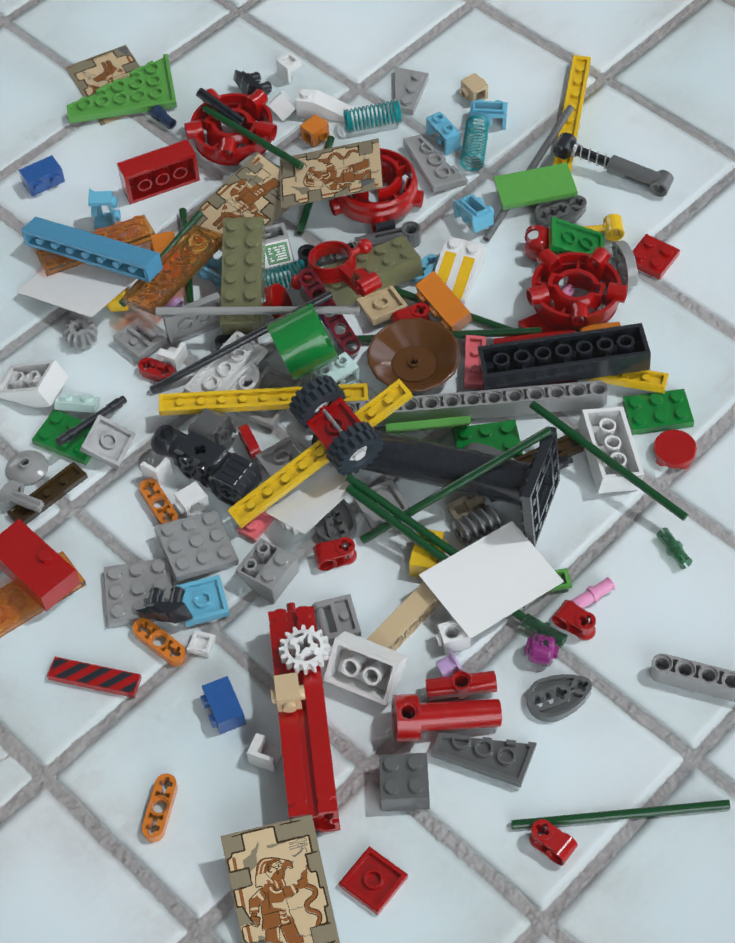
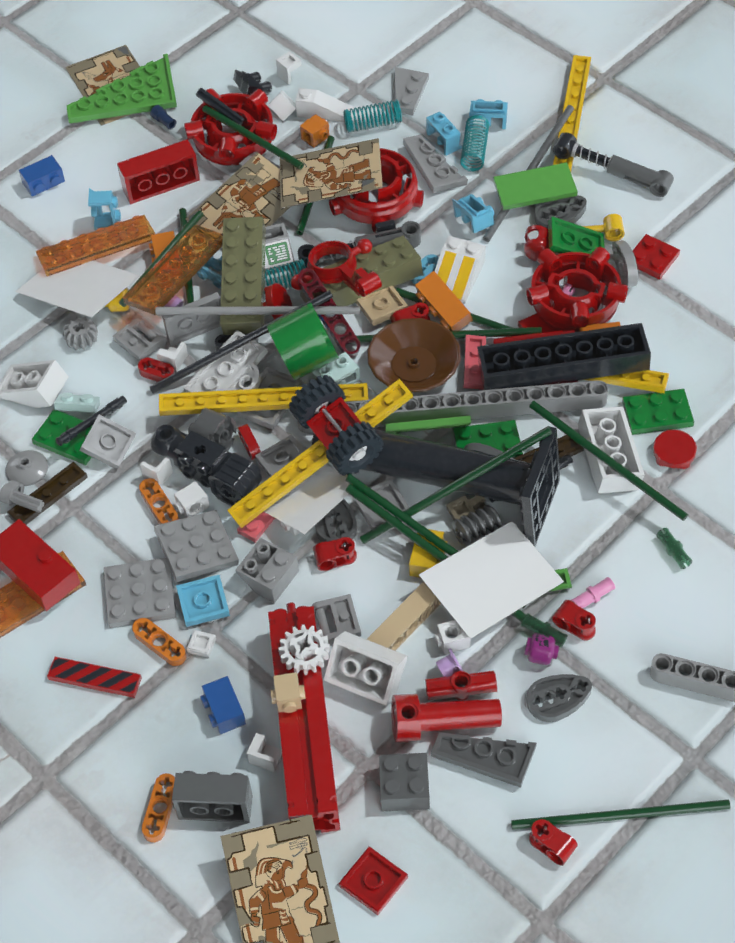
dark azure brick [21,216,163,282] -> none
black connector [135,586,193,624] -> none
tan brick [460,73,488,103] -> none
none -> dark grey brick [172,771,253,823]

